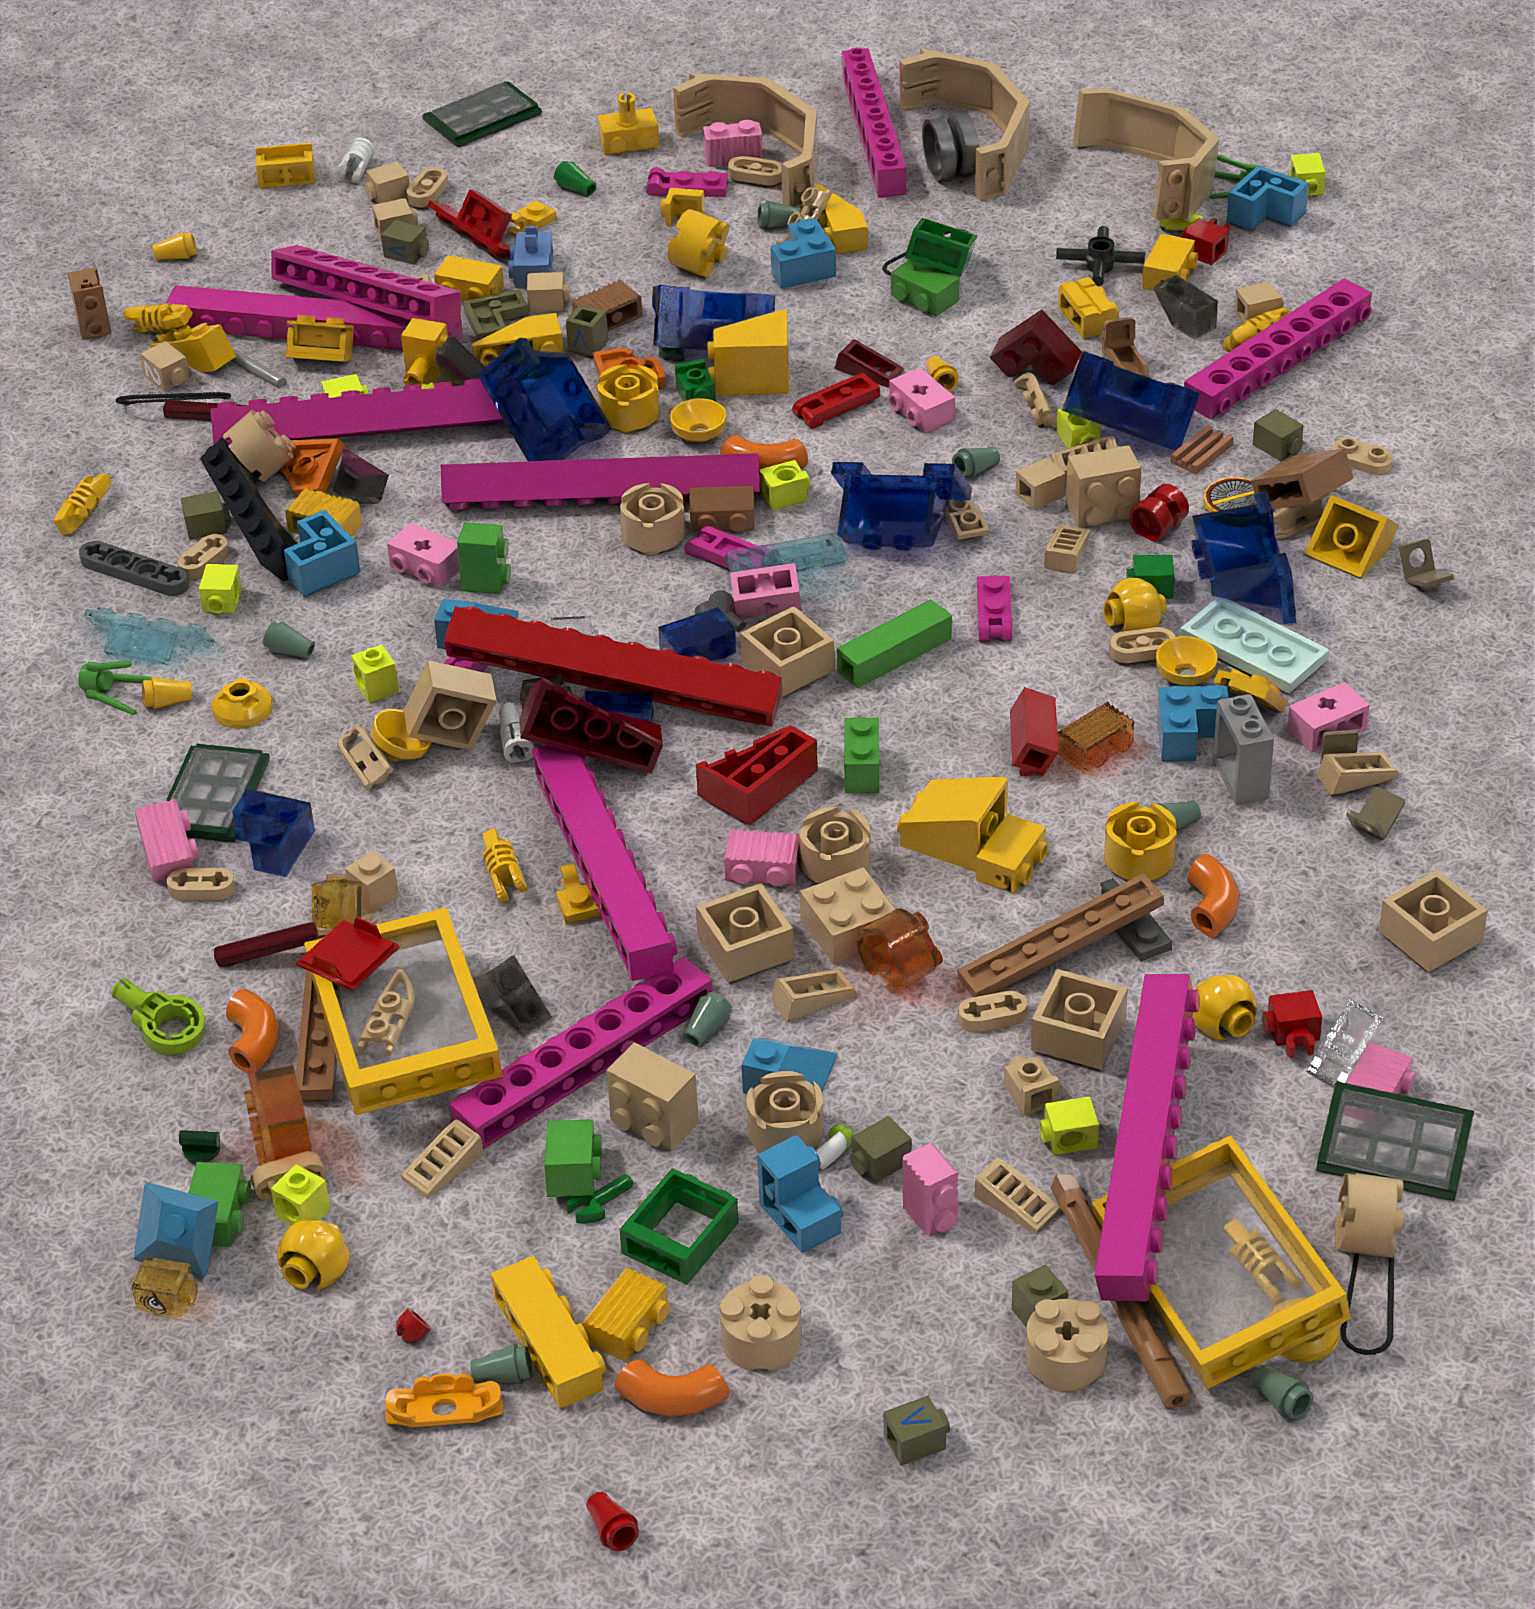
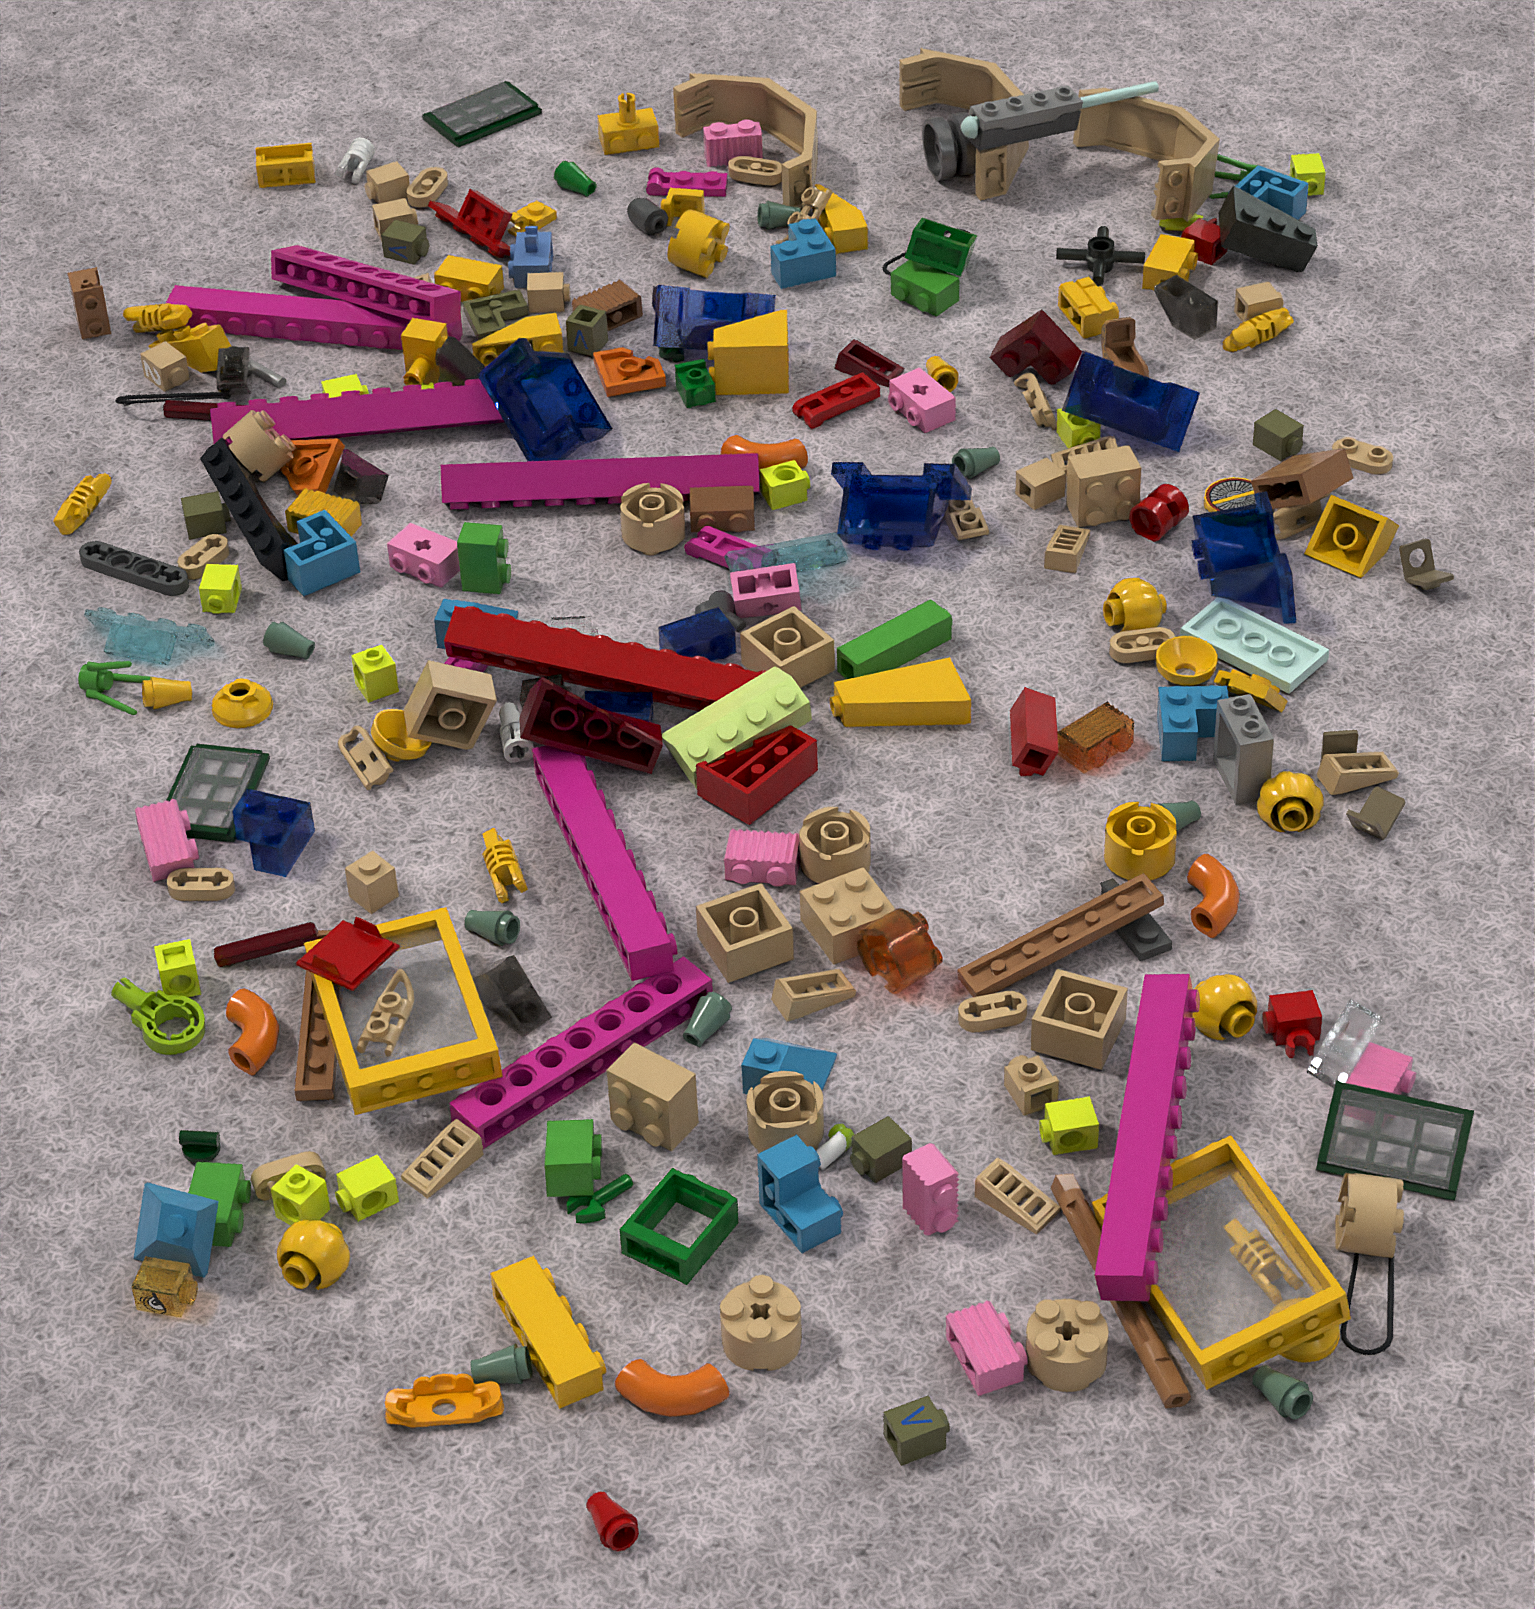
yellow cone [152,231,198,261] -> none
clear orange brick [244,1065,312,1170] -> none
yellow hinge [285,315,354,362] -> none
clear yellow brick [312,874,362,929] -> none
red hinge [396,1307,431,1343] -> none
yellow plate [556,863,600,924] -> none
yellow brick [582,1267,670,1362] -> none
yellow brick [597,364,660,434] -> none
yellow piece [670,398,727,443] -> none
dark pink brick [841,47,906,198] -> none
bright green brick [844,717,879,793] -> none
yellow slope [897,776,1008,872] -> none
yellow hinge [976,814,1049,894] -> none
dark pink plate [977,575,1012,642] -> none
olive brick [1012,1264,1068,1328] -> none
green brick [1126,555,1175,599] -> none
nougat tile [1170,425,1234,474] -> none
dark pink brick [1183,278,1372,420] -> none
bright pink brick [1287,682,1370,753] -> none
tan brick [1379,870,1488,973] -> none
none -> neon yellow brick [154,939,201,997]
none -> clear smoke slope [216,346,253,395]
none -> neon yellow brick [335,1154,399,1222]
none -> sand green cone [464,910,520,946]
none -> dark grey brick [627,198,668,236]
none -> yellowish green slope [662,666,812,788]
none -> yellow slope [830,657,971,727]
none -> bright pink brick [946,1300,1028,1396]
none -> piece [961,81,1159,151]
none -> pearl dark grey wedge [1218,185,1318,272]
none -> yellow plant [1257,771,1324,832]

